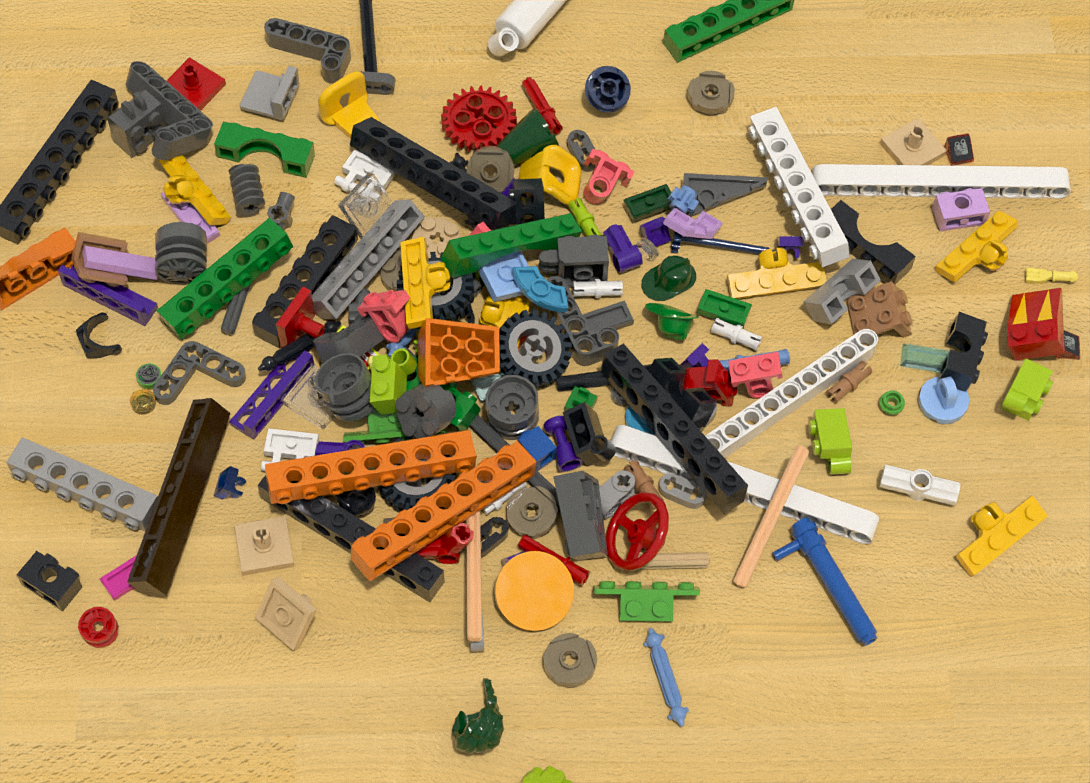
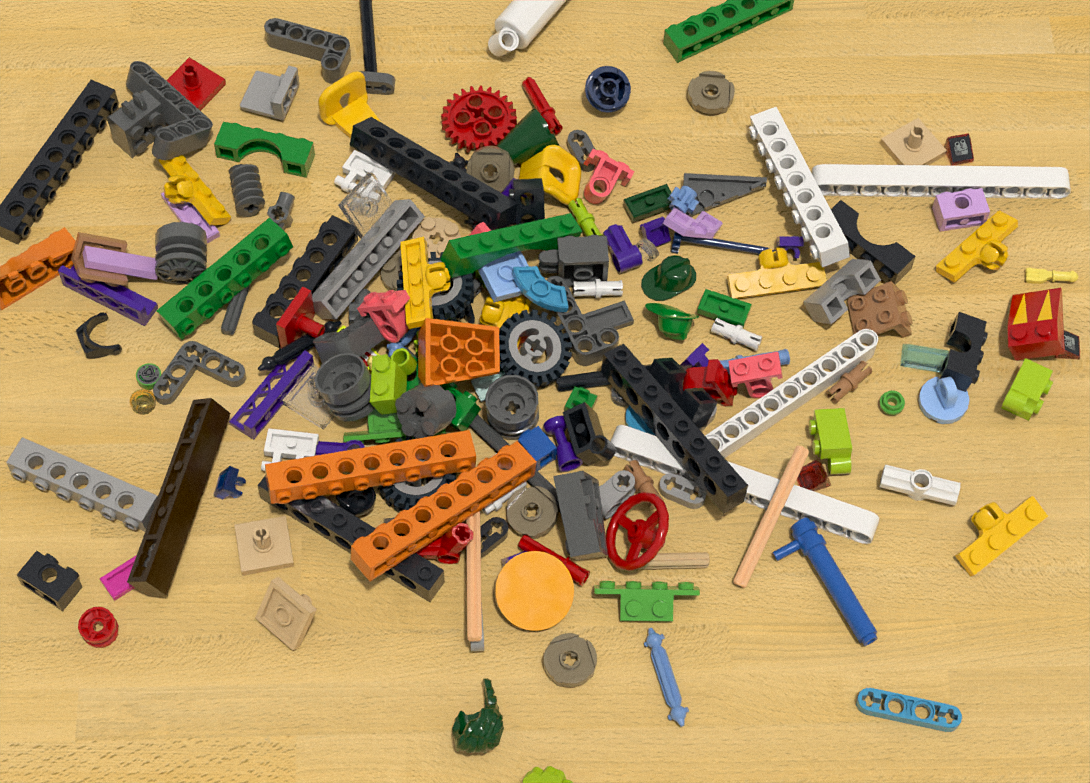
none -> clear red slope [797,460,831,491]
none -> dark azure beam [856,688,962,732]

